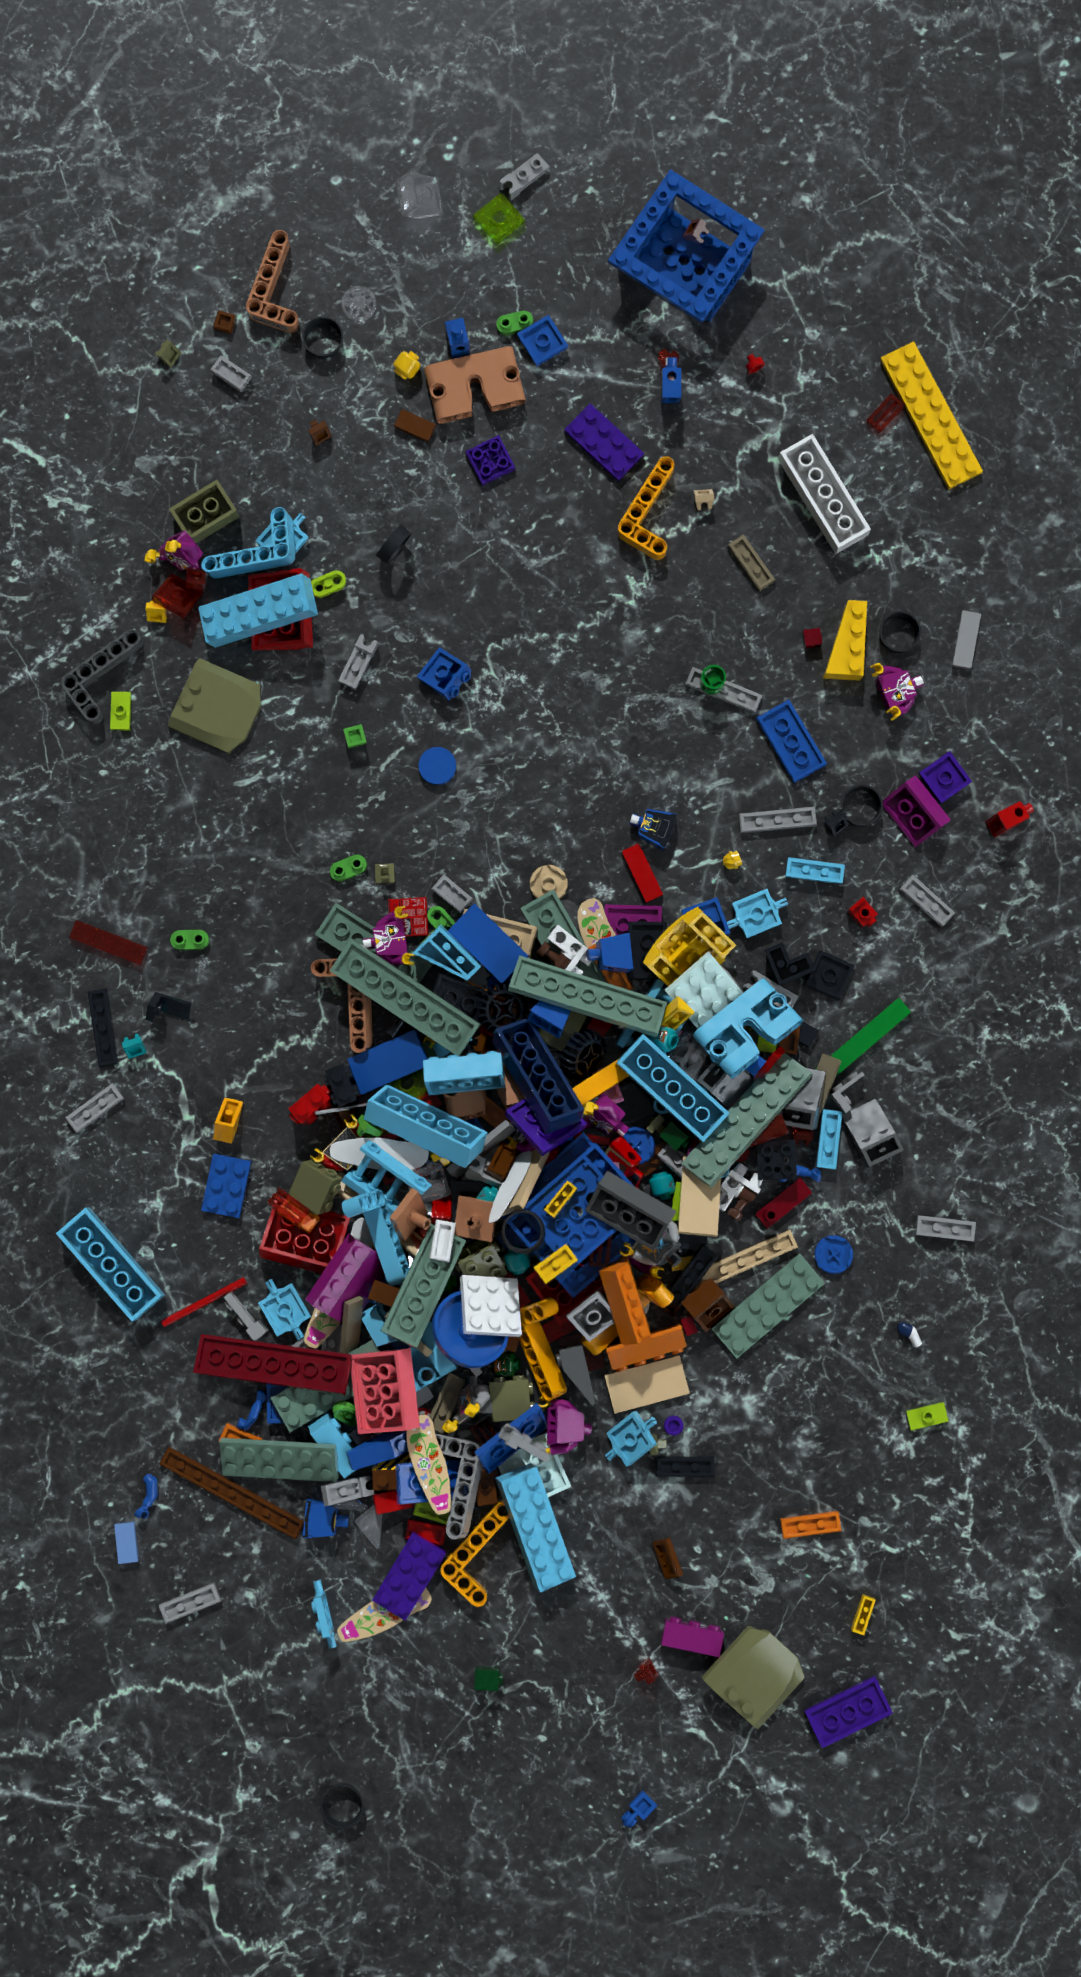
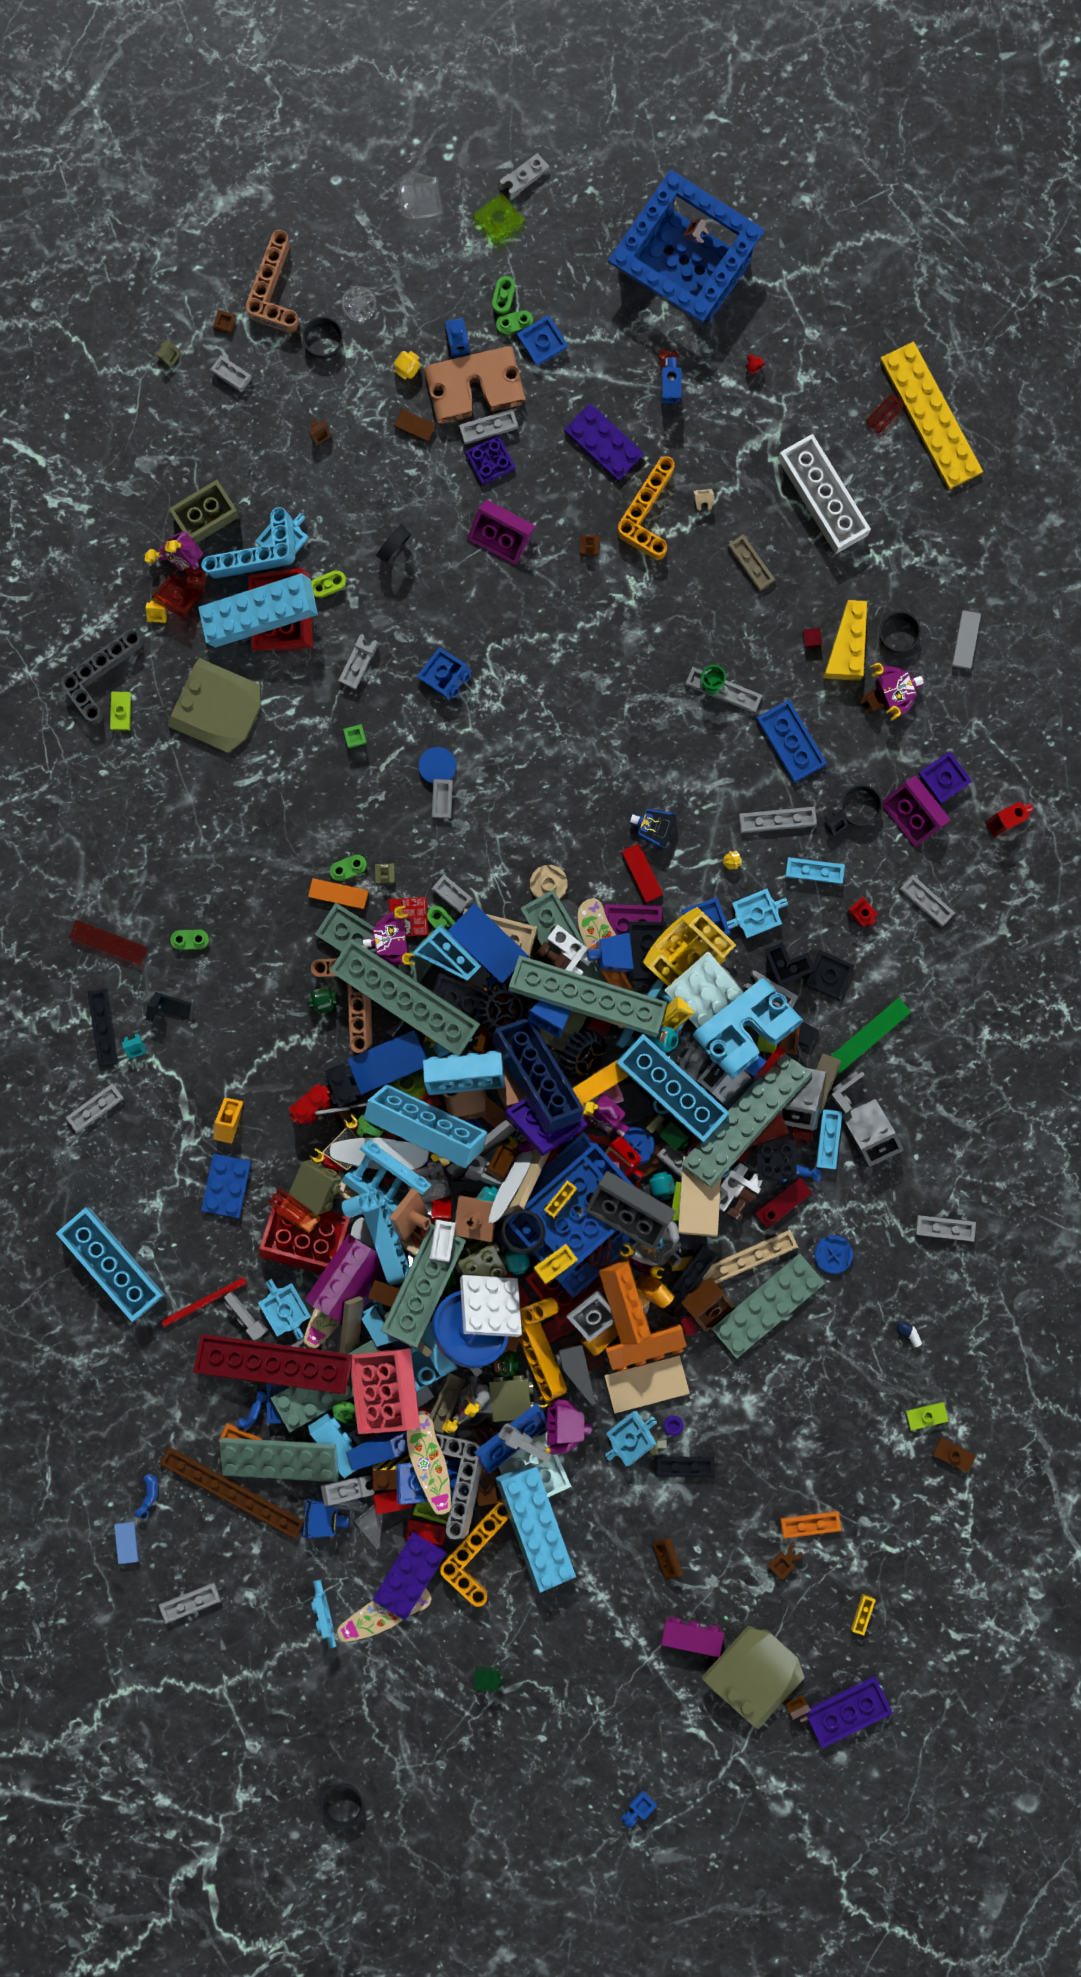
clear red tile [634,1657,659,1684] -> none
none -> dark green head [307,988,336,1014]
none -> orange tile [308,878,369,910]
none -> light grey tile [432,779,453,818]
none -> light grey plate [459,409,518,445]
none -> magenta slope [467,500,536,565]
none -> bright green plate [492,276,515,314]
none -> reddish brown tile [580,534,600,556]
none -> reddish brown plate [767,1544,803,1580]
none -> reddish brown tile [785,1695,811,1723]
none -> reddish brown tile [860,690,886,713]
none -> reddish brown plate [932,1437,977,1473]

